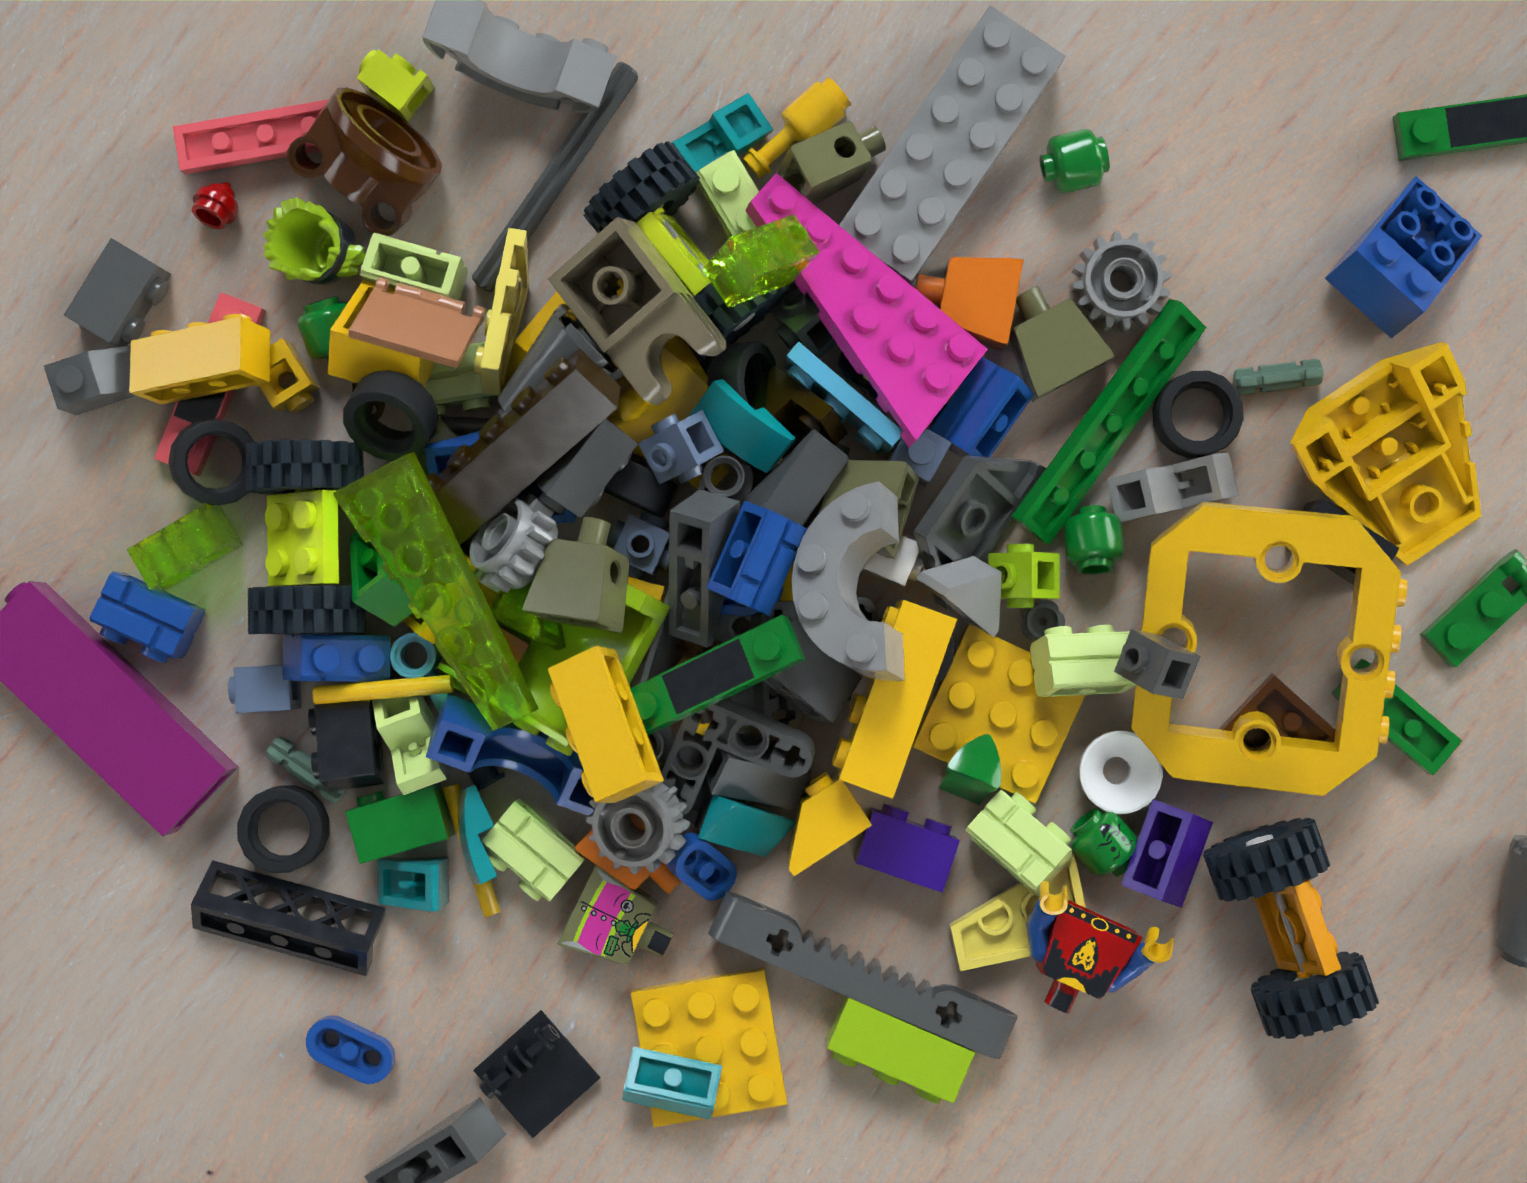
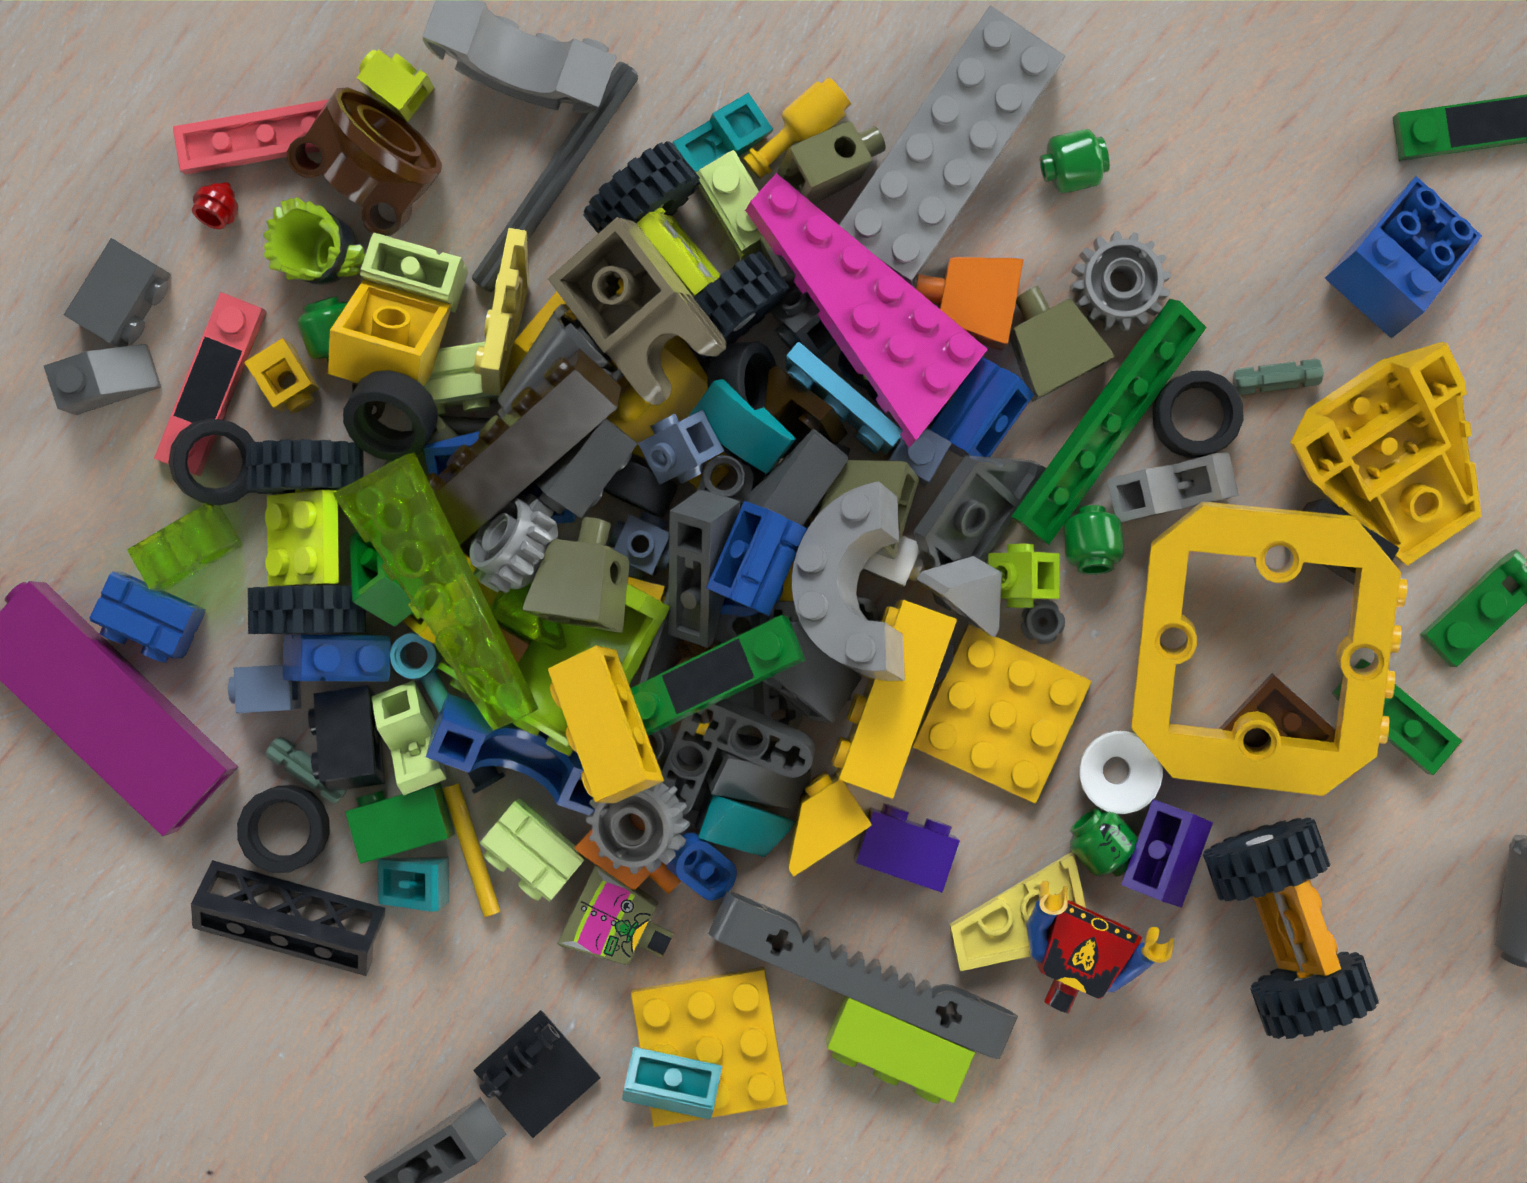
yellow brick [129,314,271,405] -> none
blue plate [306,1015,396,1084] -> none
yellow bar [313,675,454,705] -> none
nougat piece [348,277,486,369] -> none
teal slope [458,785,497,885] -> none
clear neon green brick [703,214,820,308] -> none
green tile [938,734,1001,805] -> none
yellowish green brick [965,790,1073,897] -> none
yellowish green brick [1030,625,1136,697] -> none
dark grey brick [1114,629,1201,699] -> none

